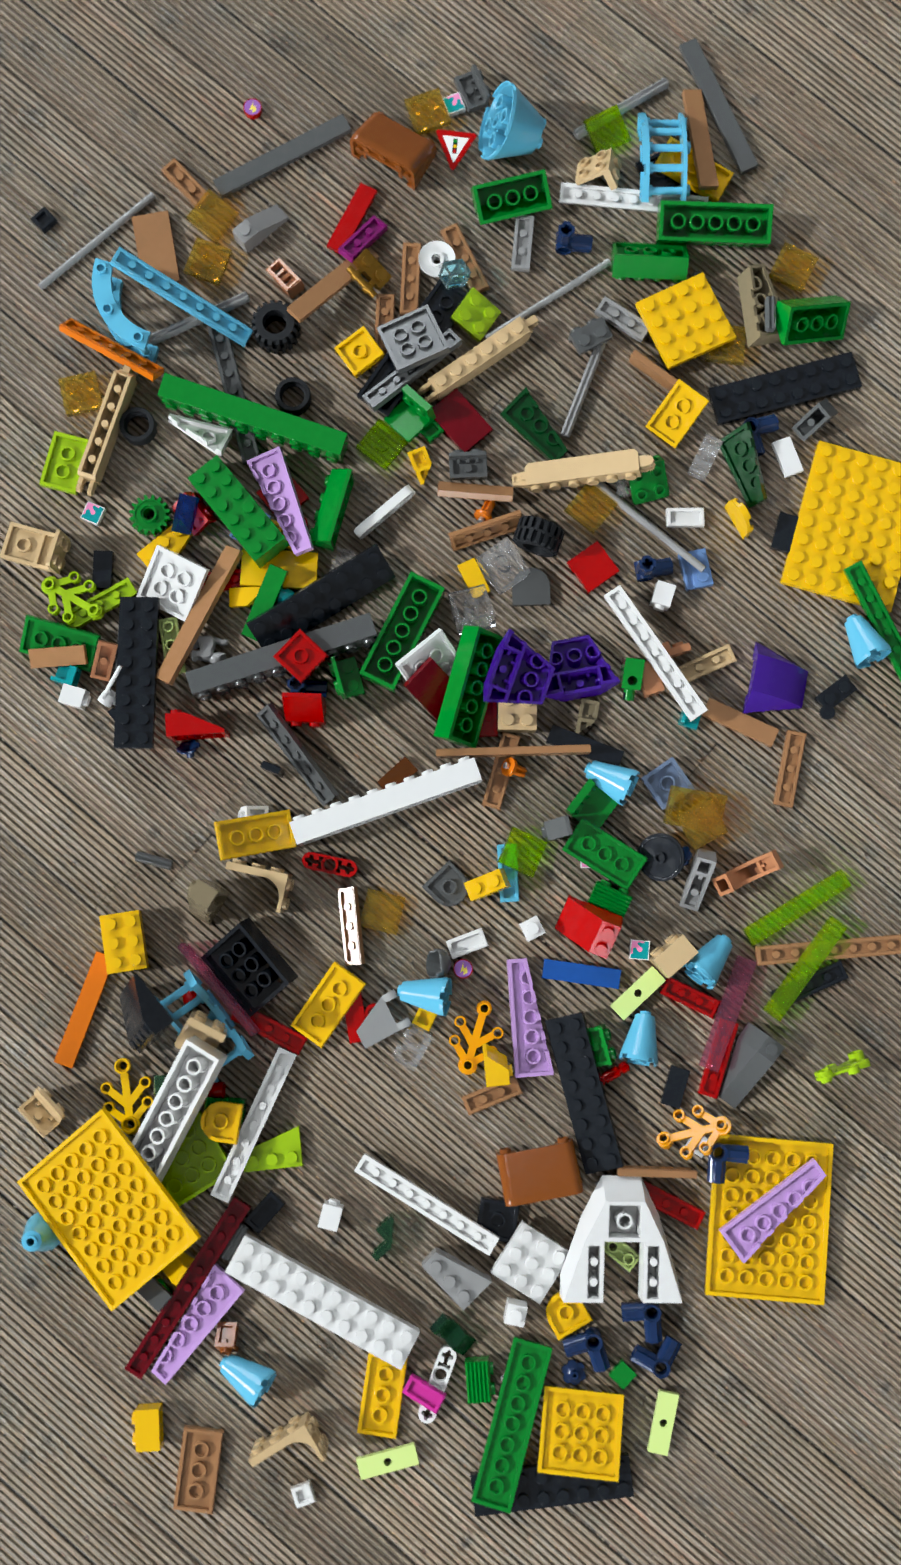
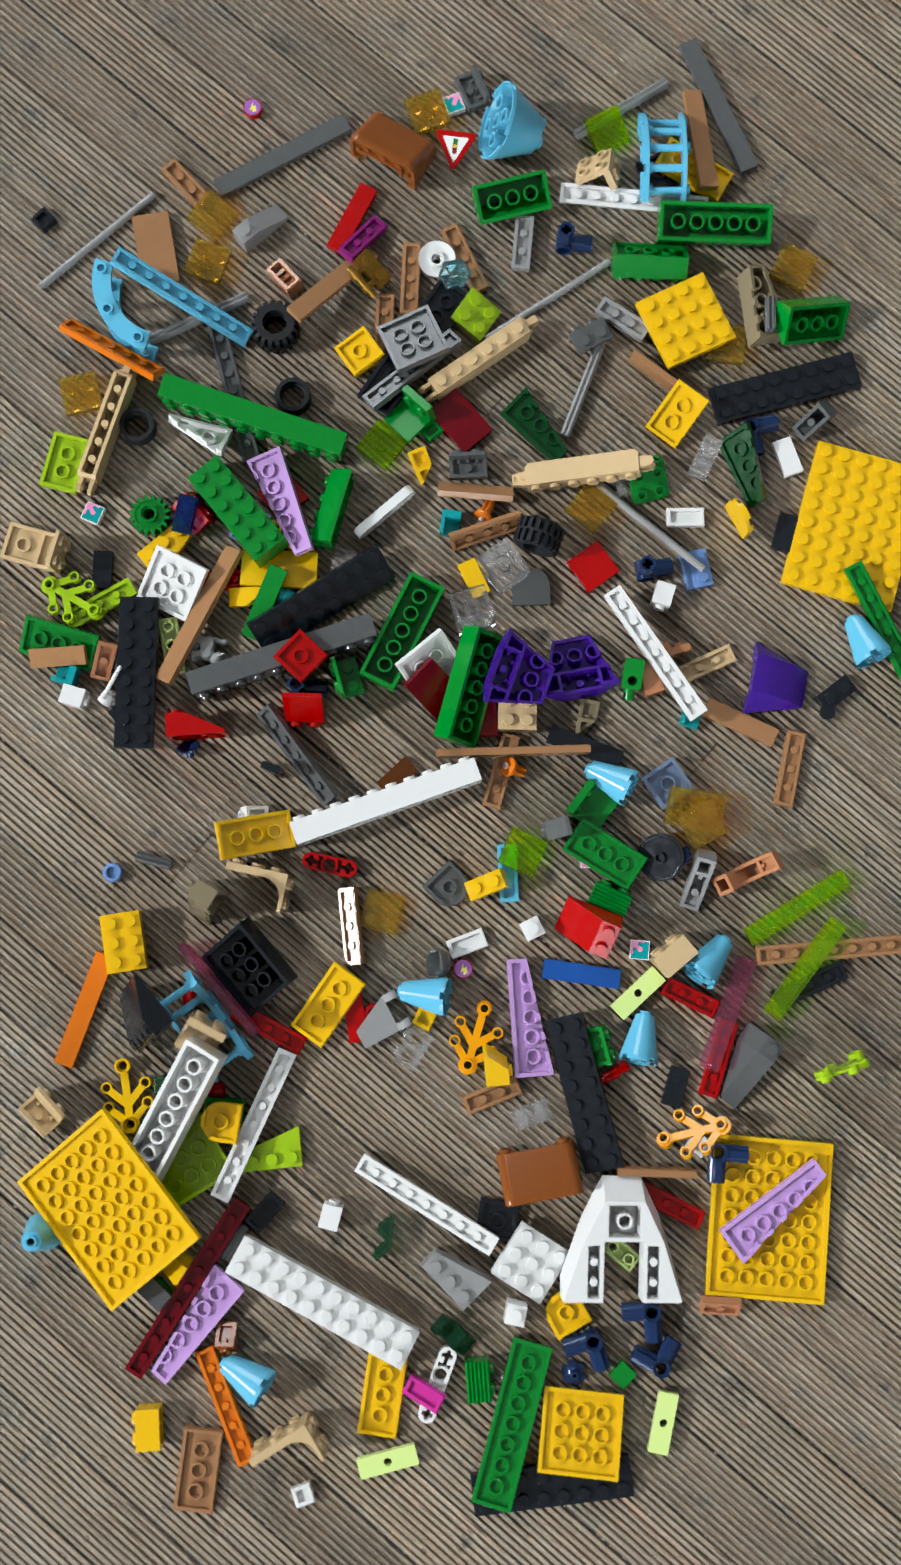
none -> medium blue tile [103,863,123,882]
none -> orange tile [195,1344,253,1468]
none -> teal panel [440,509,462,537]
none -> clear brick [509,1097,553,1132]
none -> nougat plate [698,1295,742,1316]

